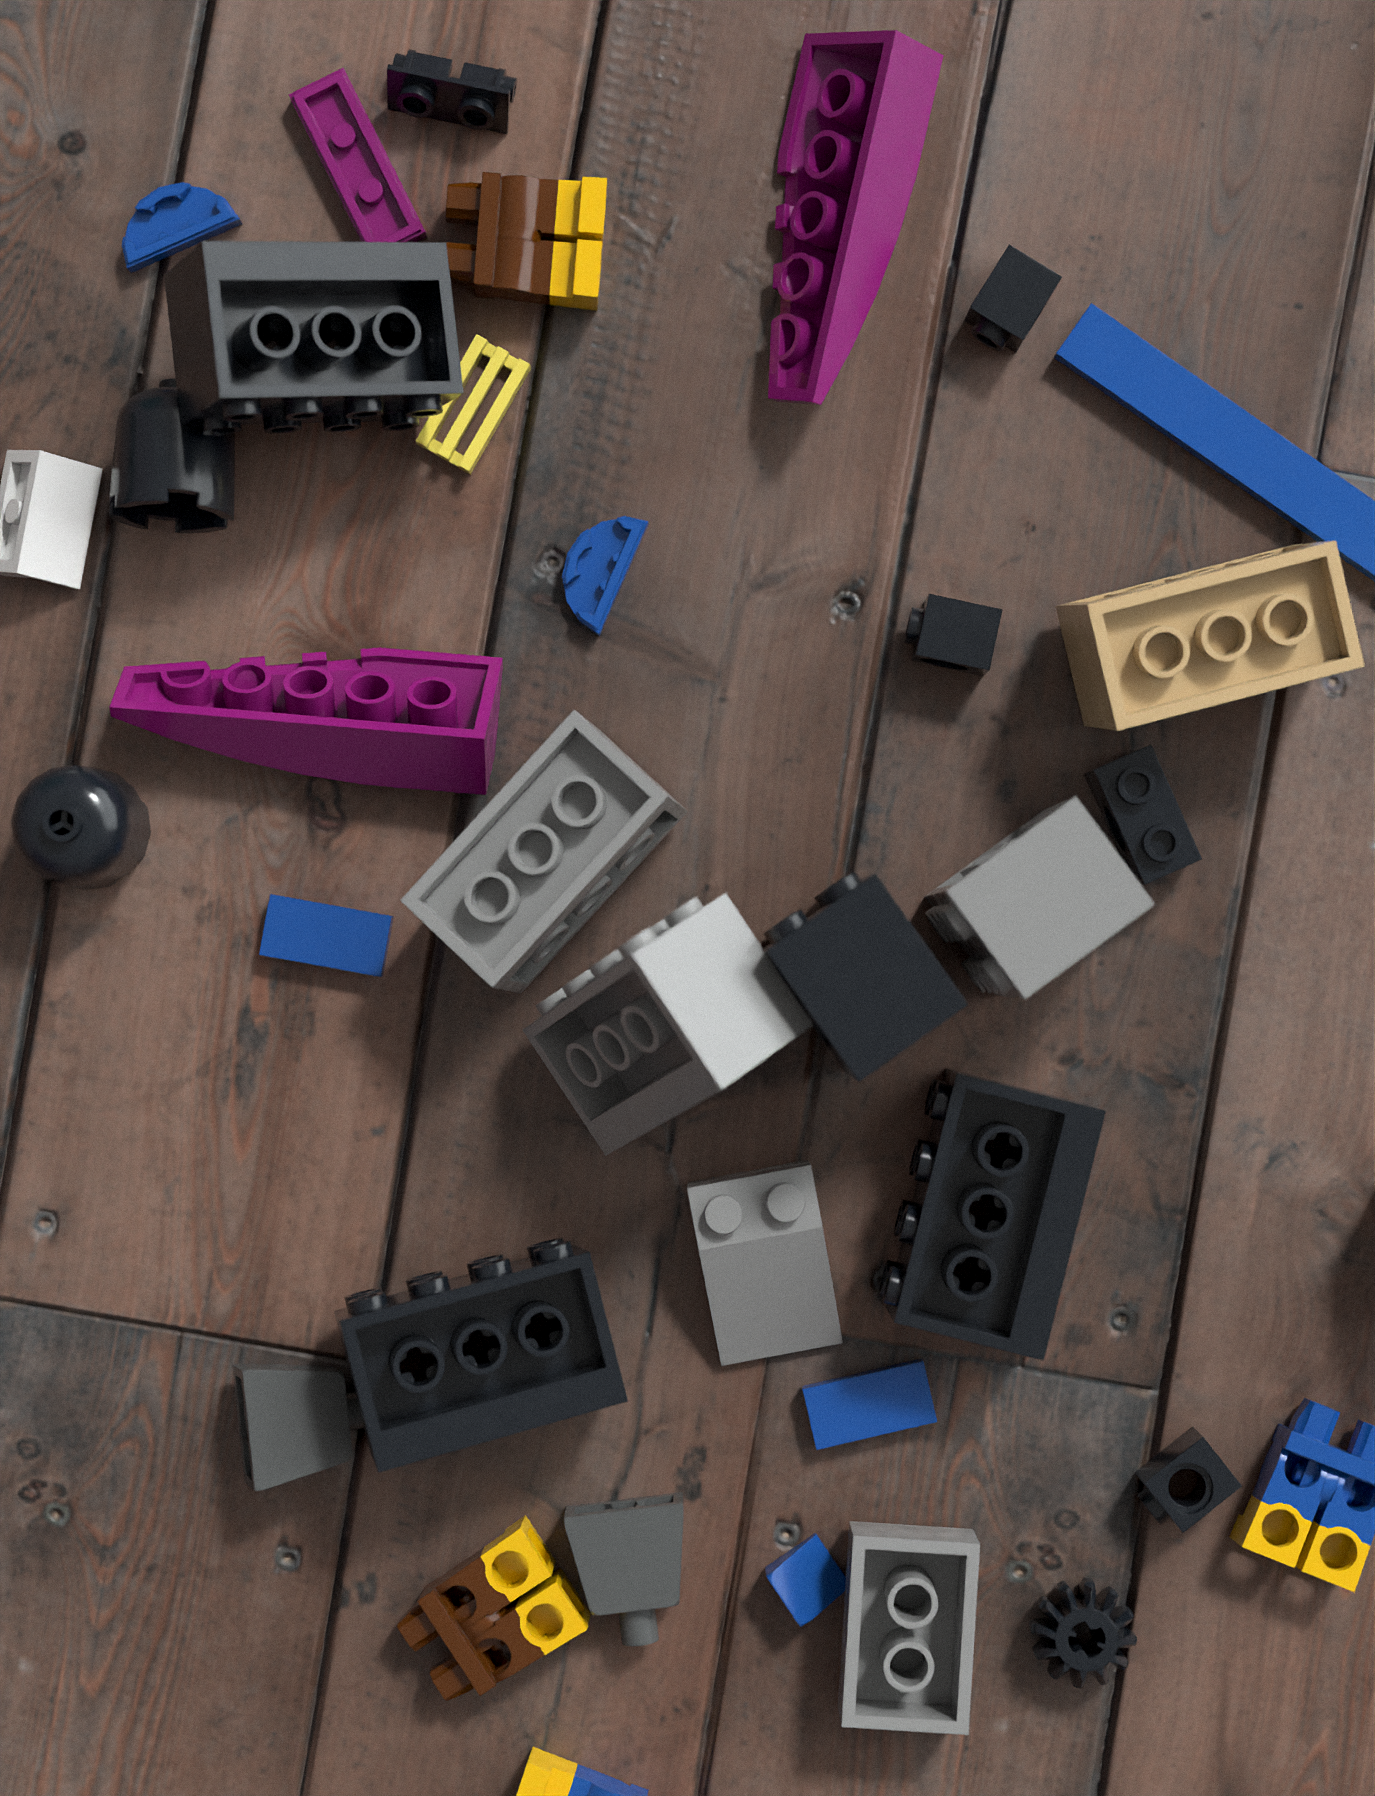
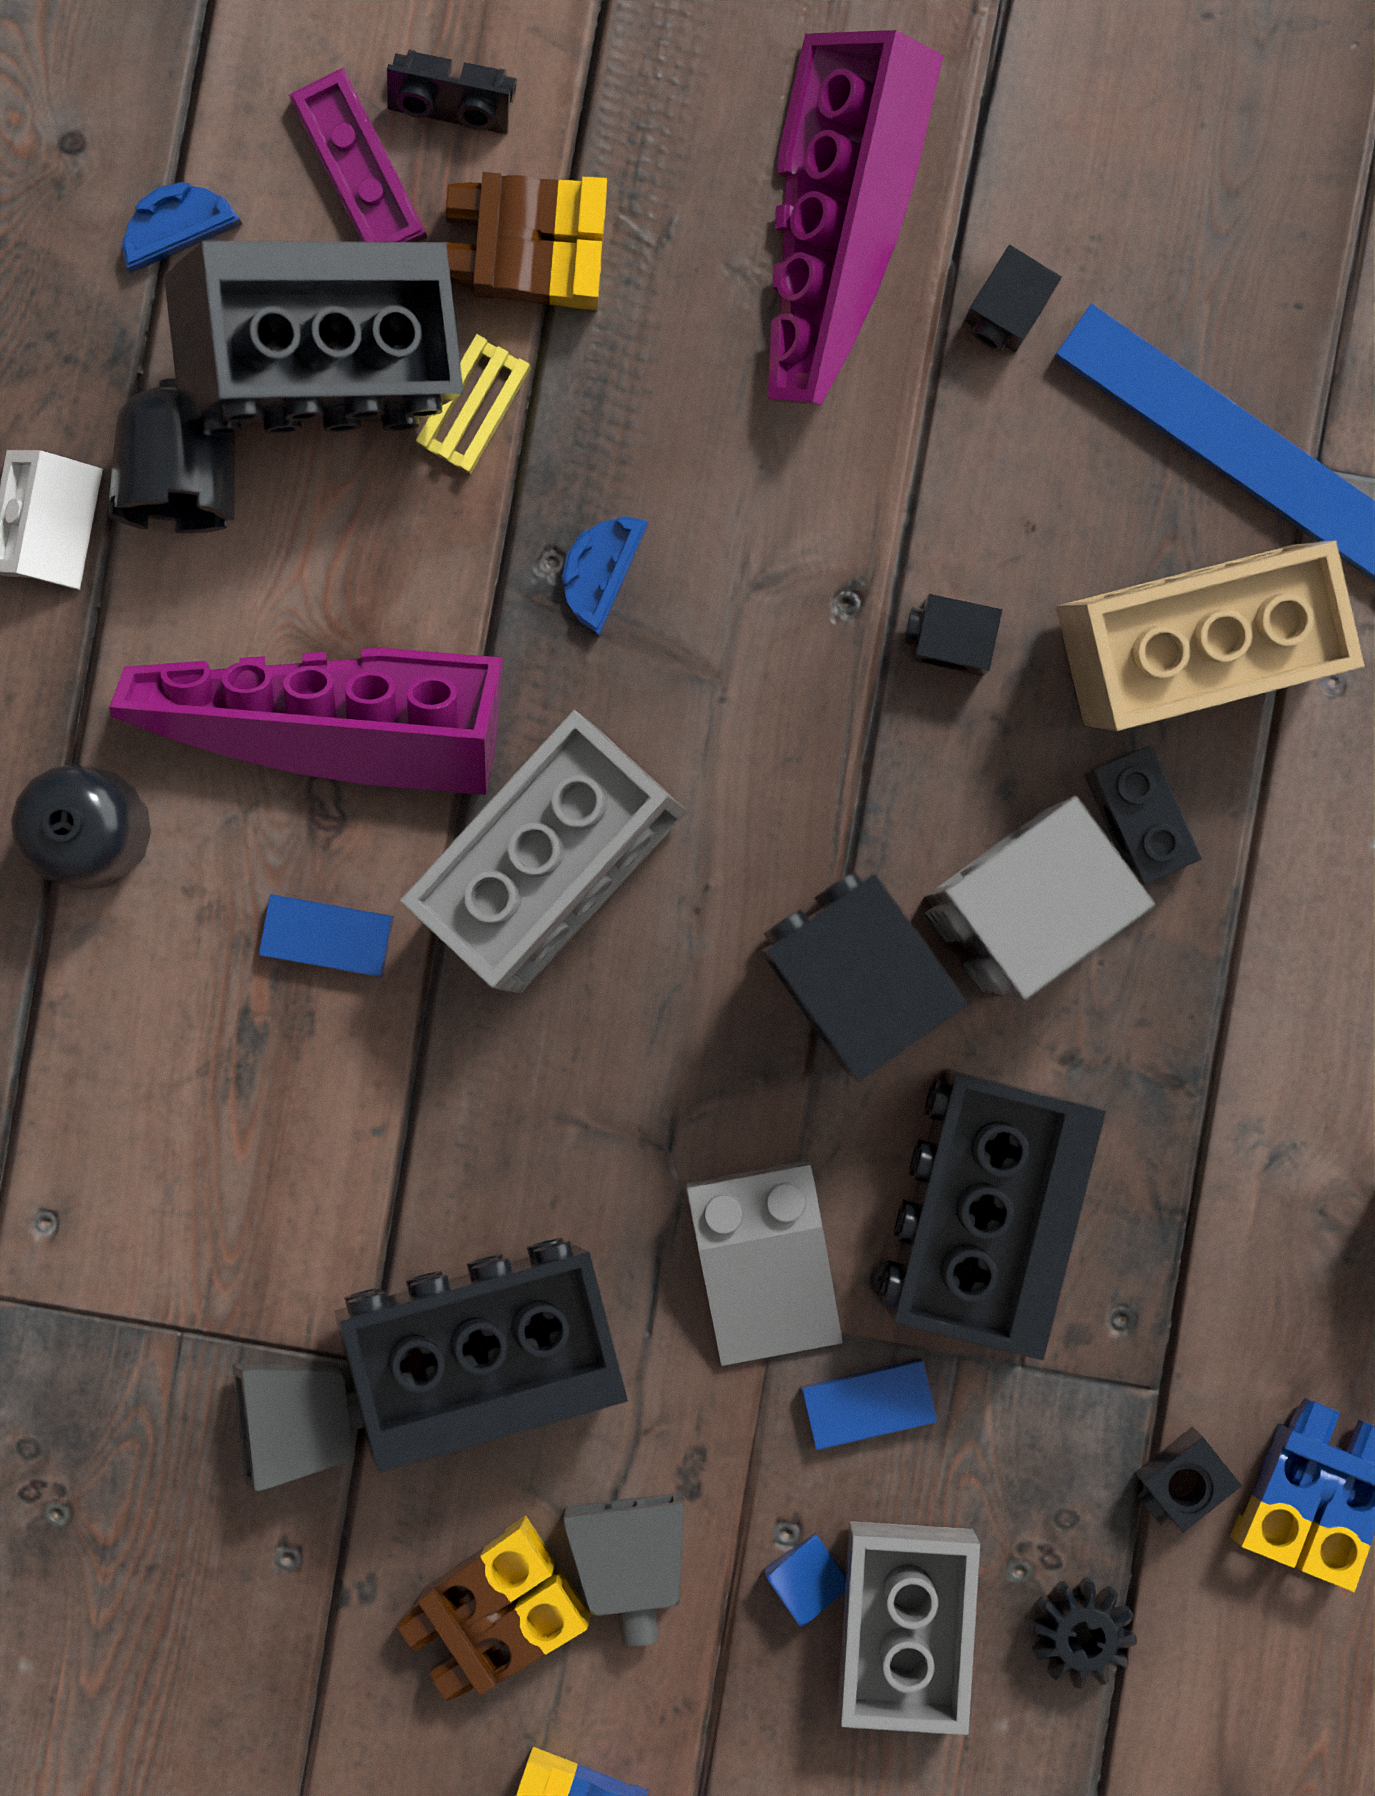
light grey brick [523,893,813,1156] -> none

